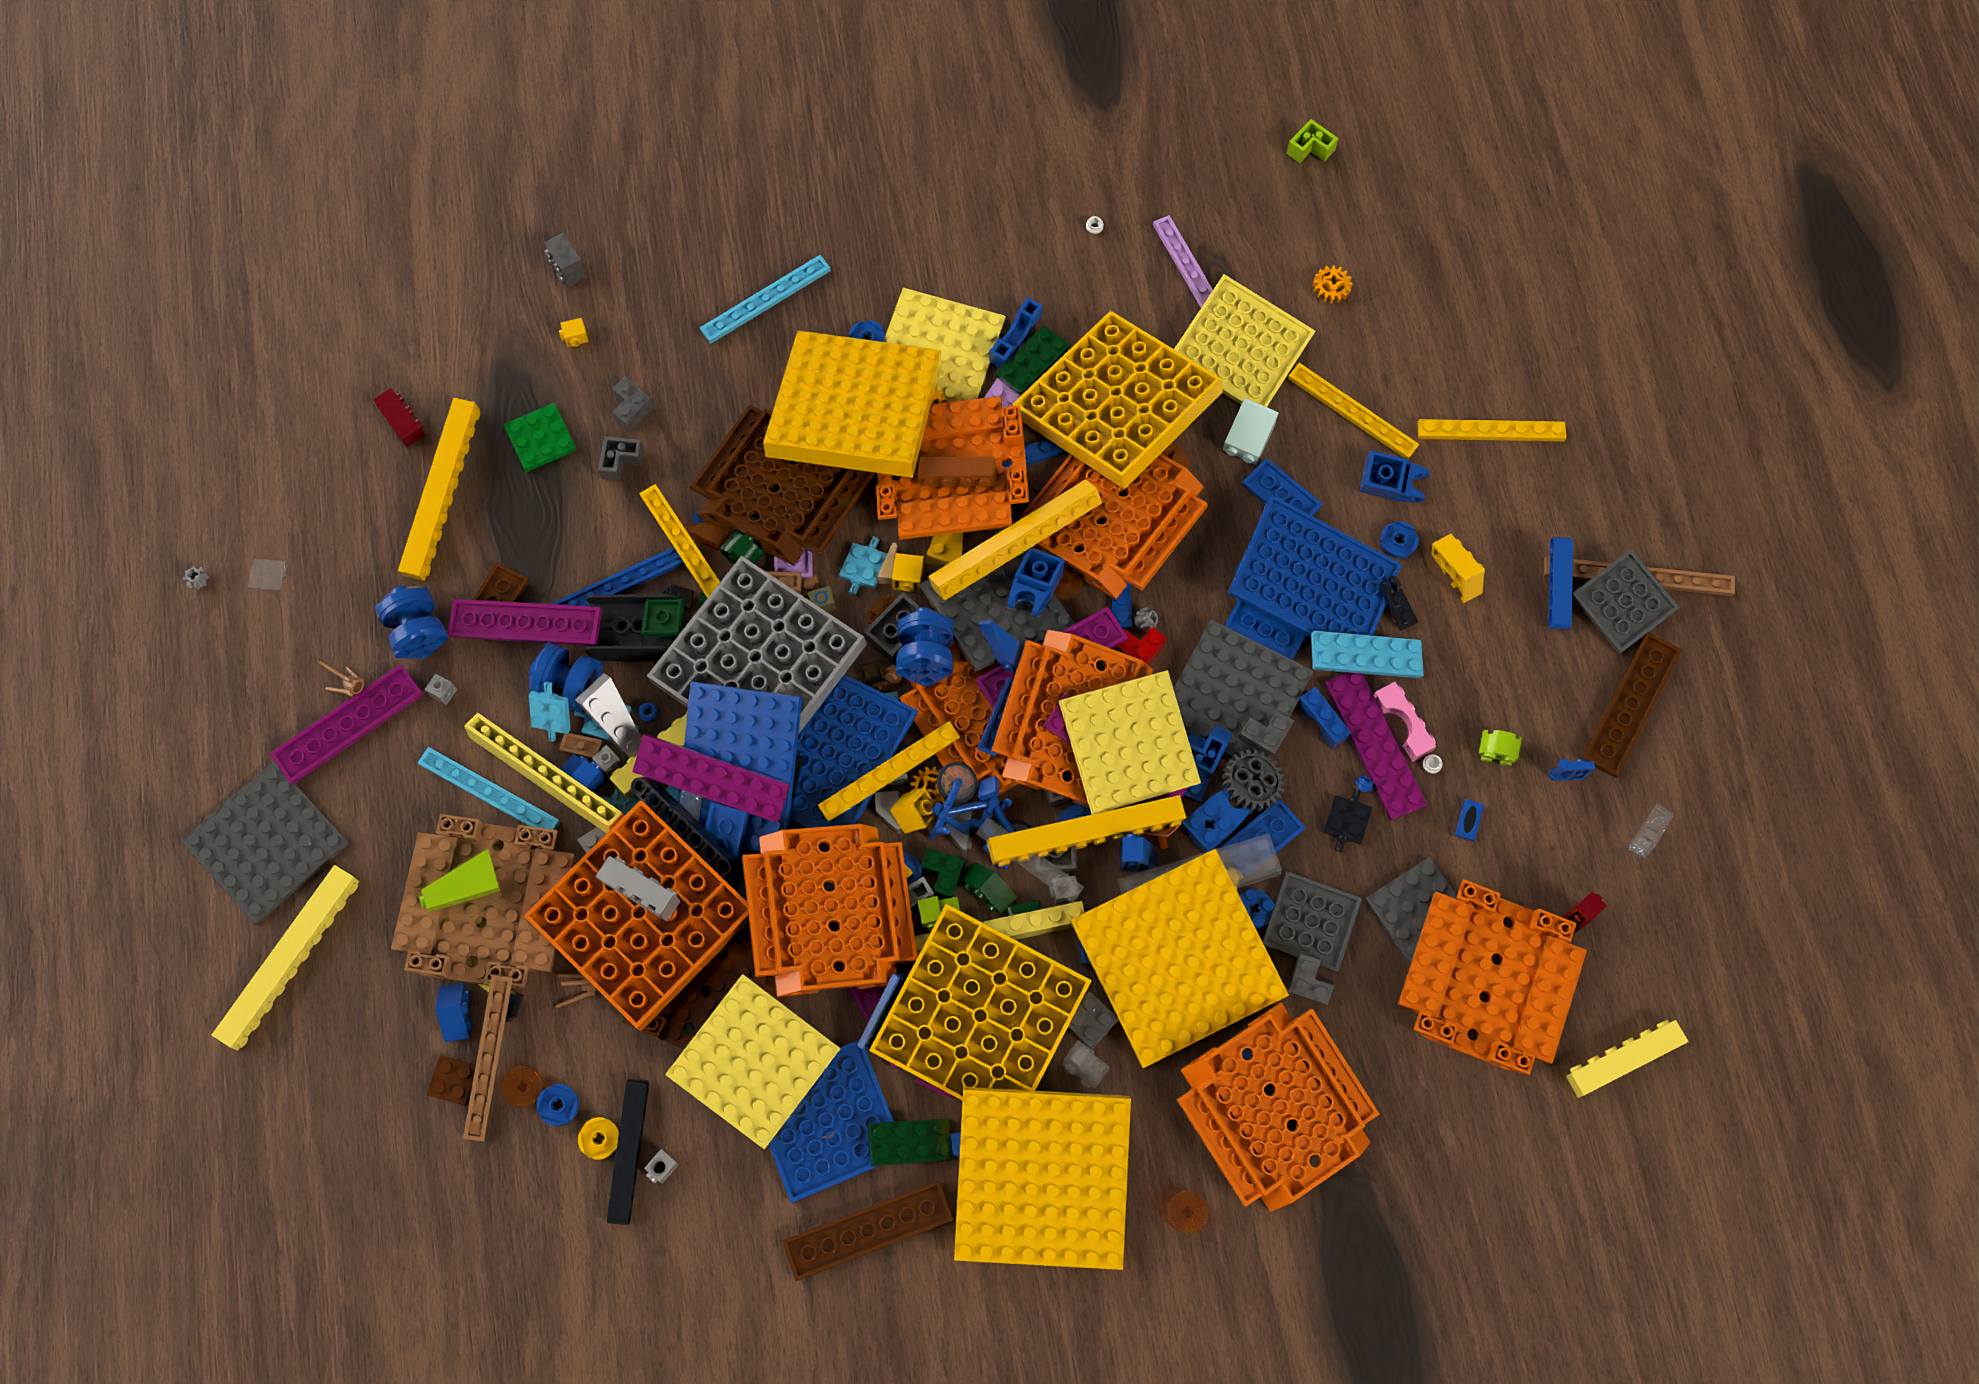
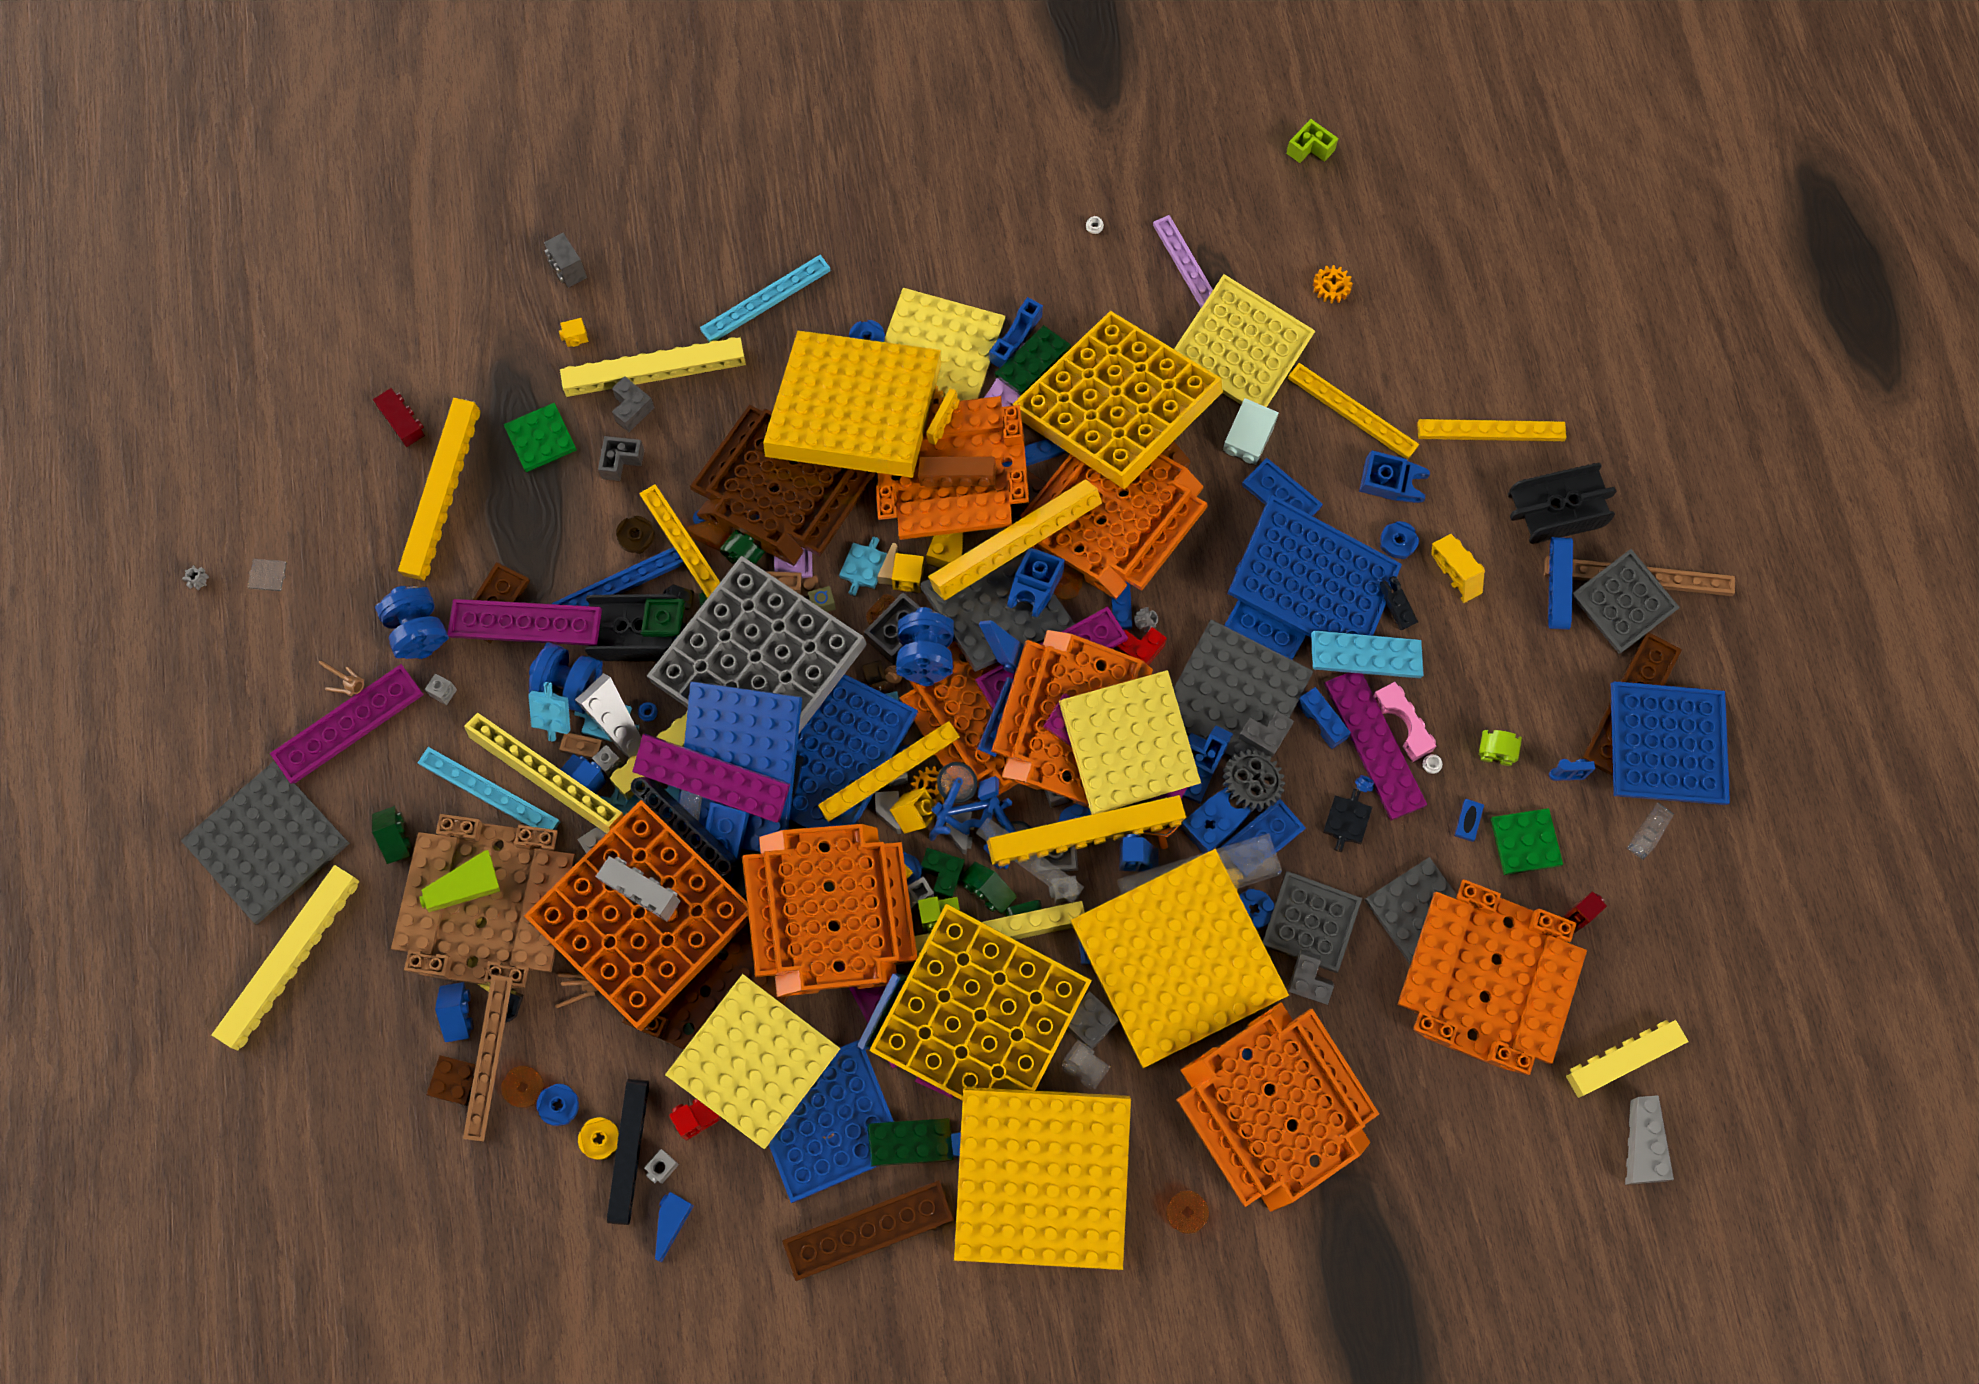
none -> dark green brick [372,806,412,864]
none -> light yellow brick [560,337,746,397]
none -> dark brown plate [616,516,655,554]
none -> blue slope [655,1192,694,1262]
none -> red brick [669,1098,722,1141]
none -> yellow plate [926,388,959,445]
none -> green plate [1490,808,1563,875]
none -> black piece [1507,463,1617,544]
none -> blue plate [1611,682,1730,805]
none -> light grey wedge [1625,1095,1674,1185]

